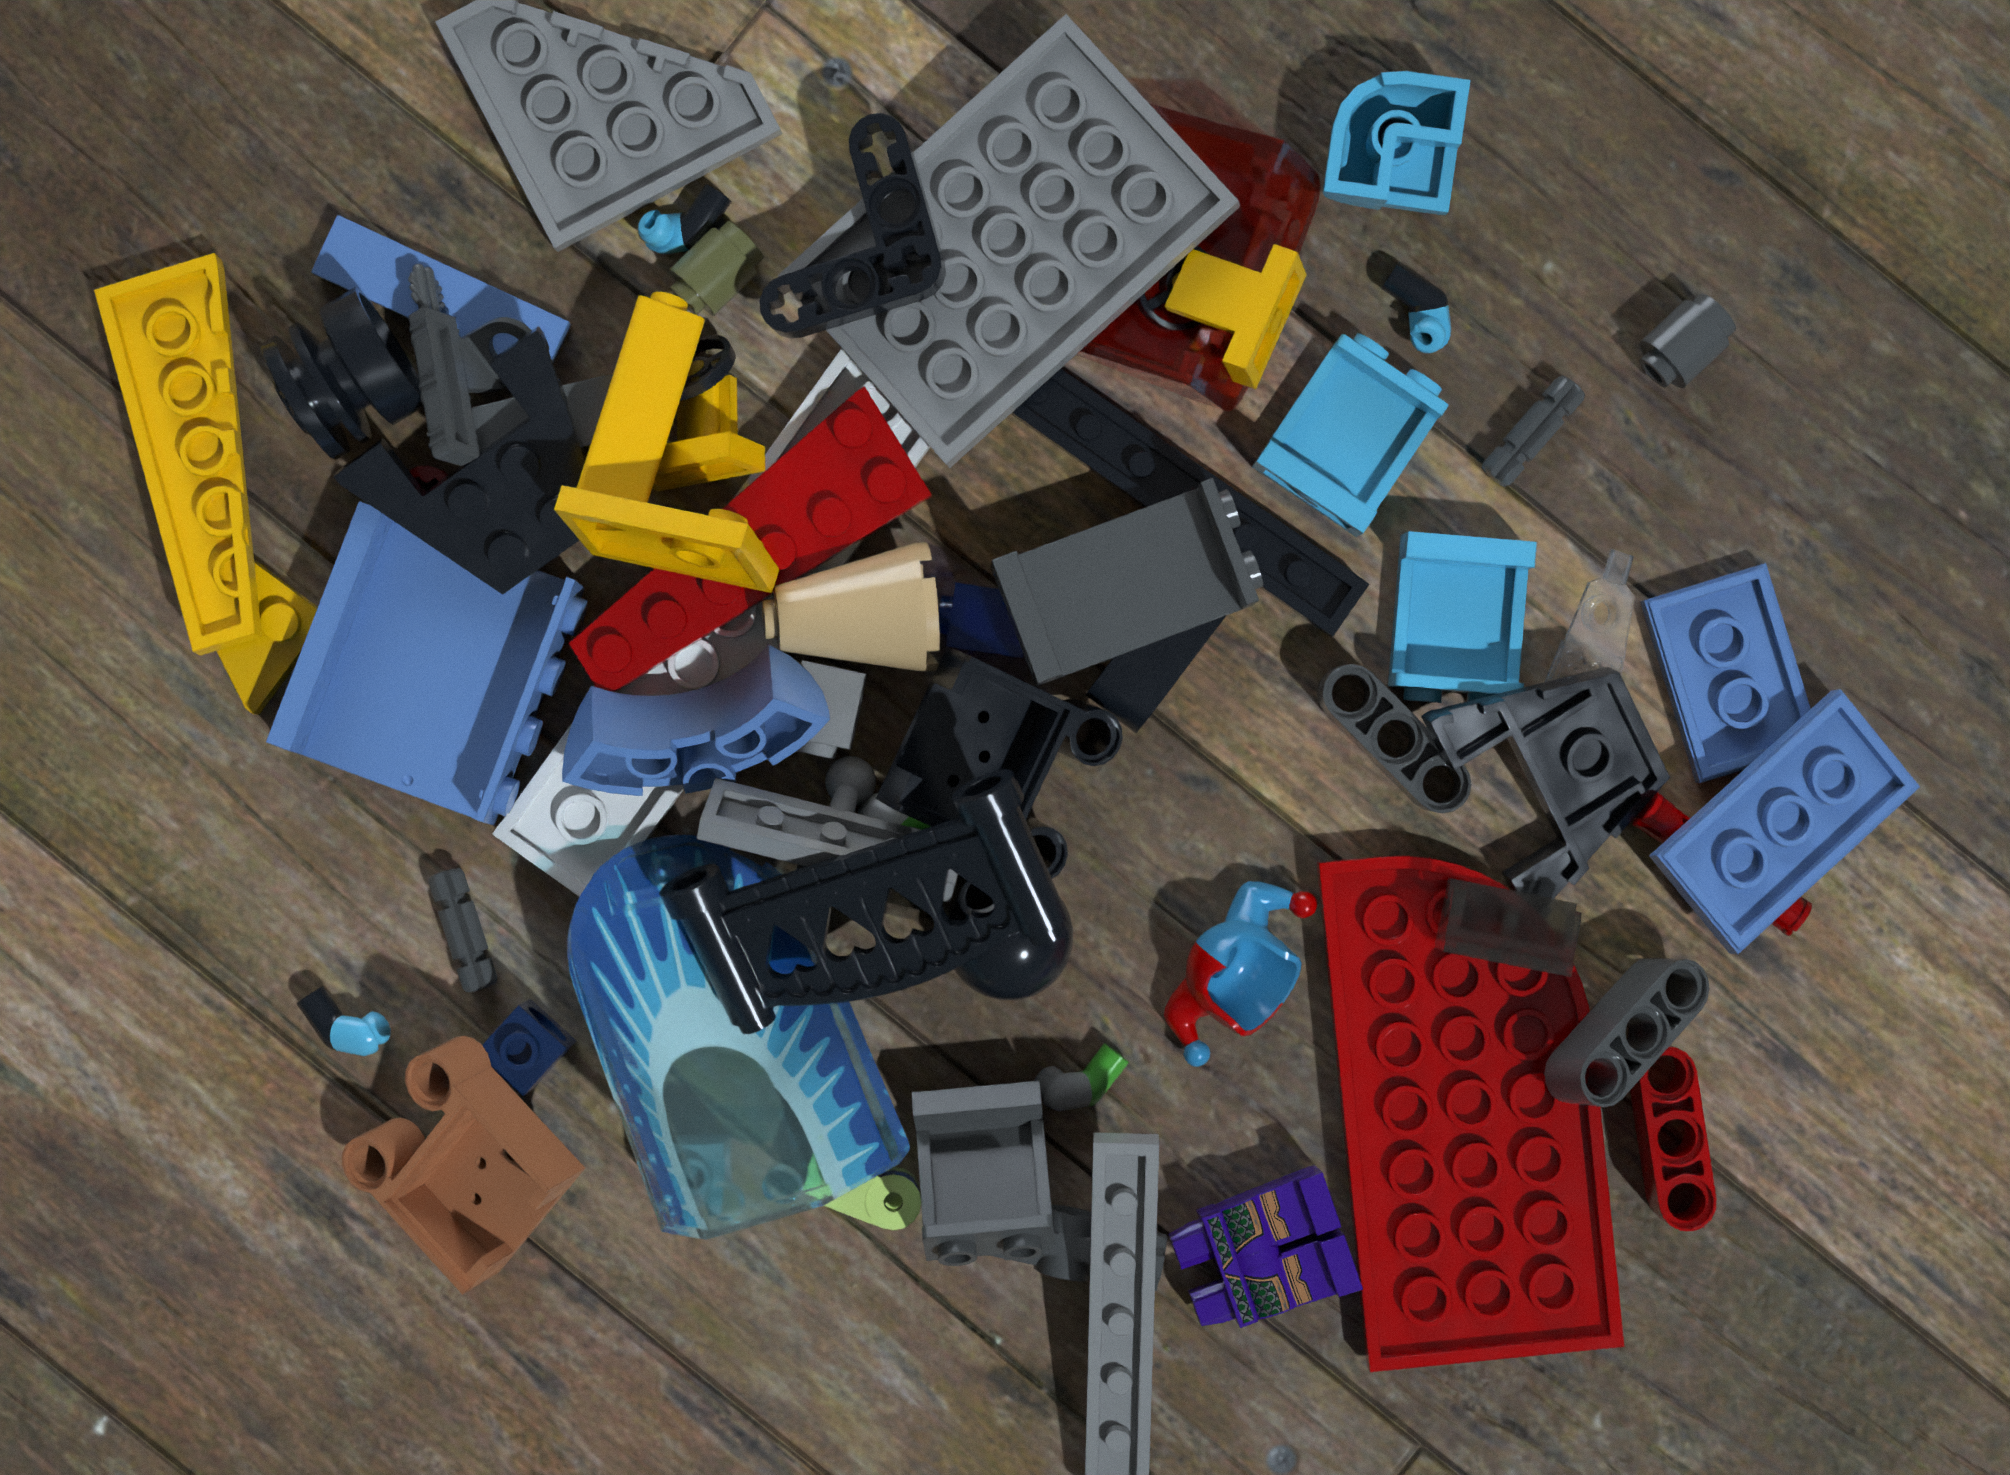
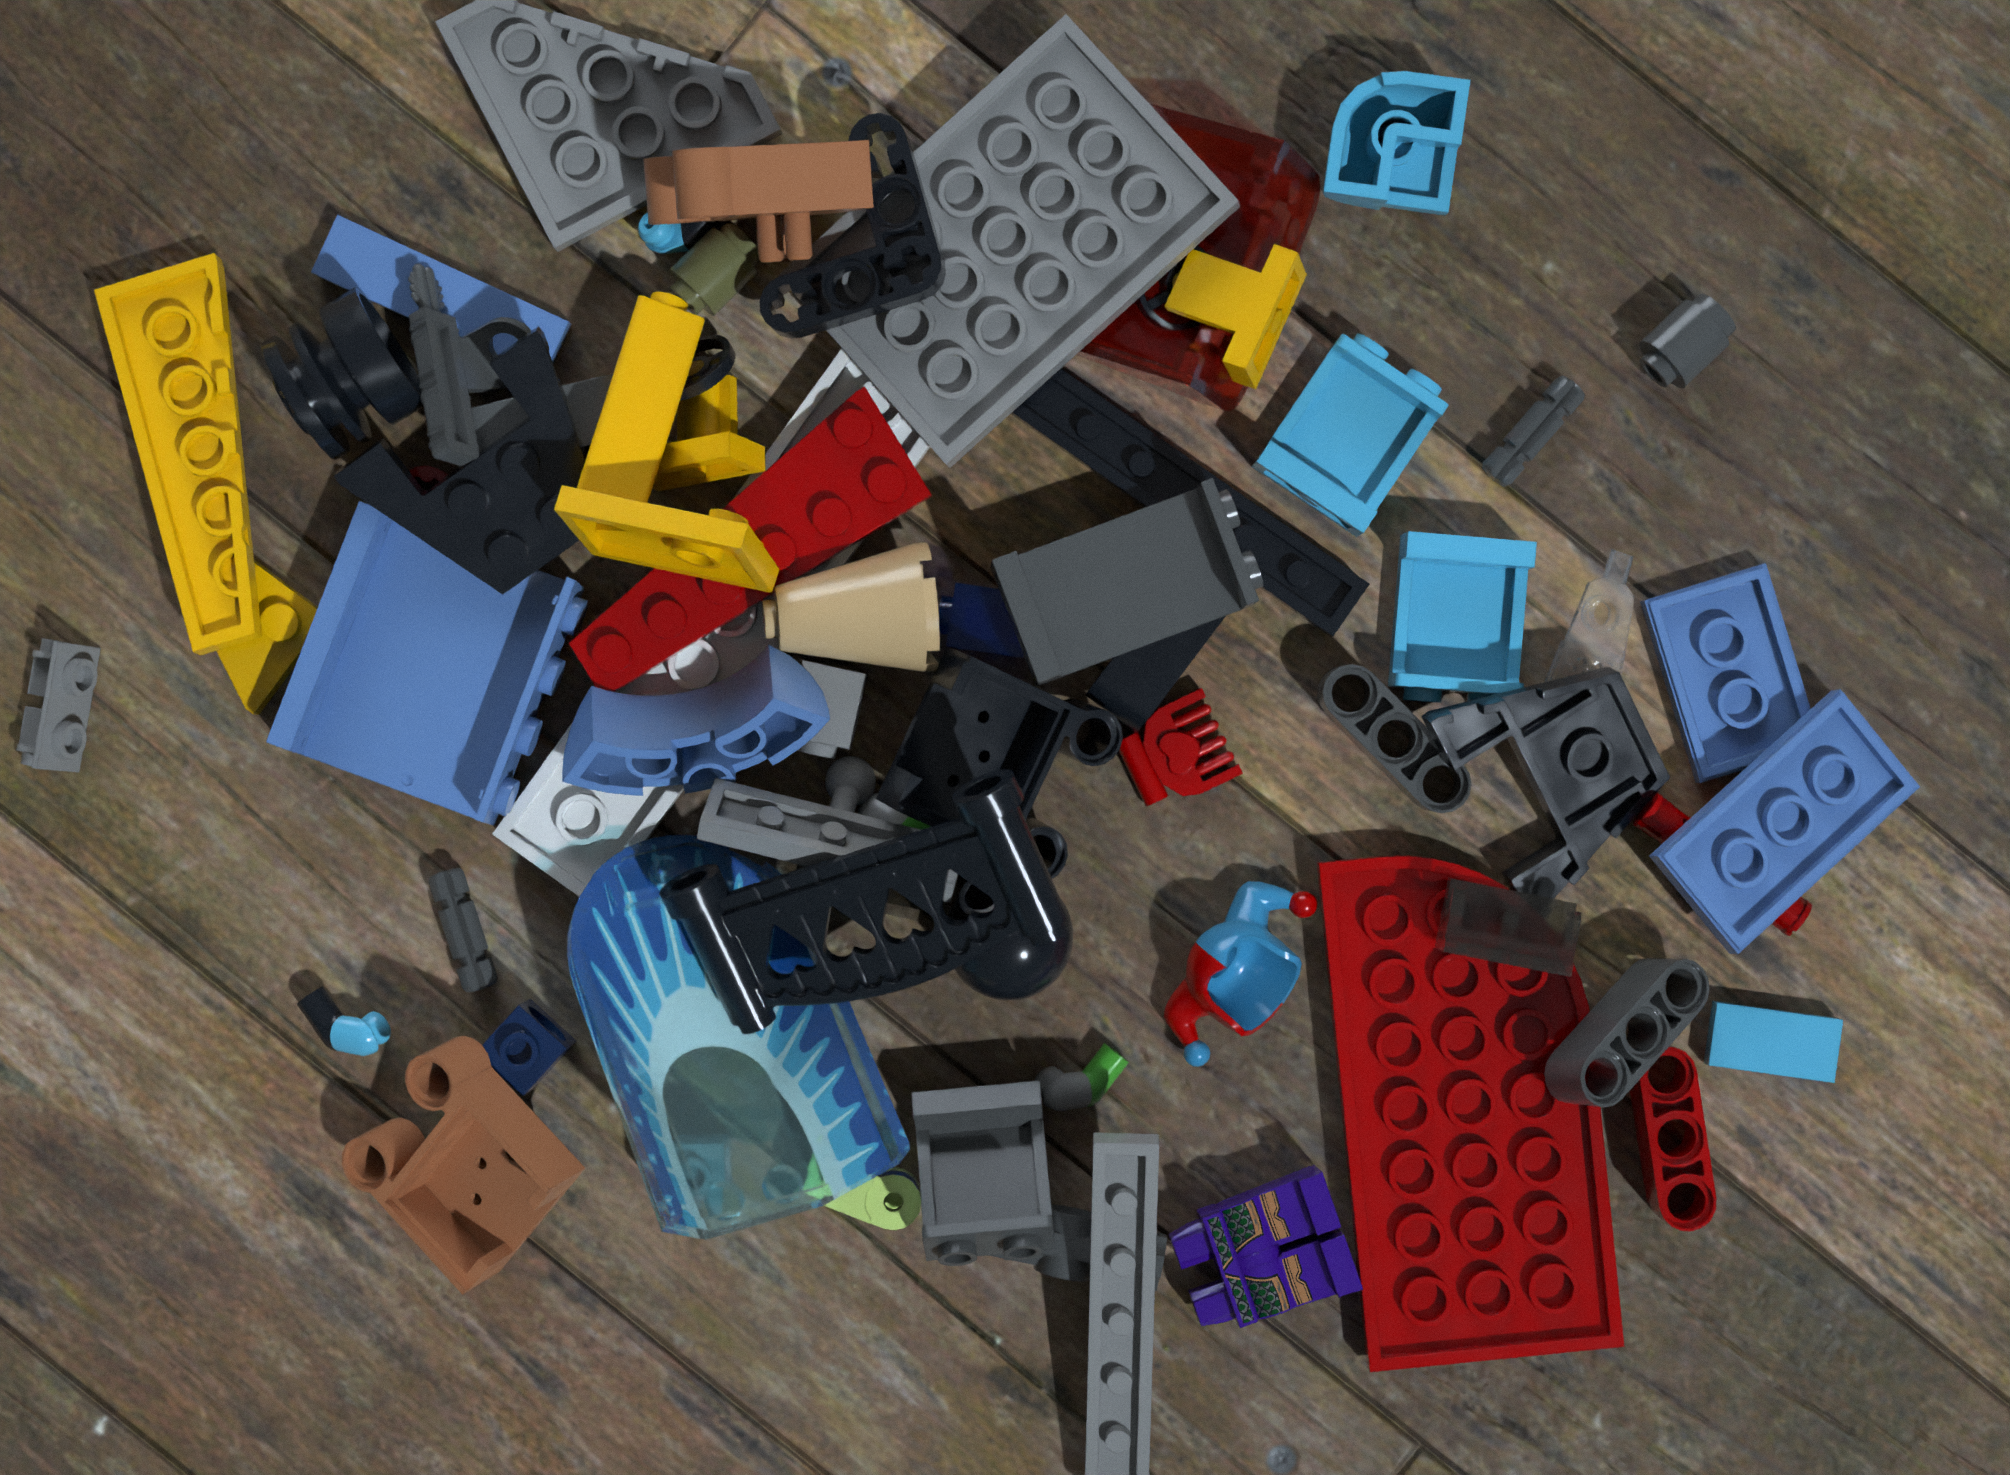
arm [1381,262,1451,354] -> none
none -> light grey hinge [16,638,101,772]
none -> nougat piece [643,140,874,263]
none -> red piece [1119,688,1243,807]
none -> medium azure tile [1704,1001,1843,1083]

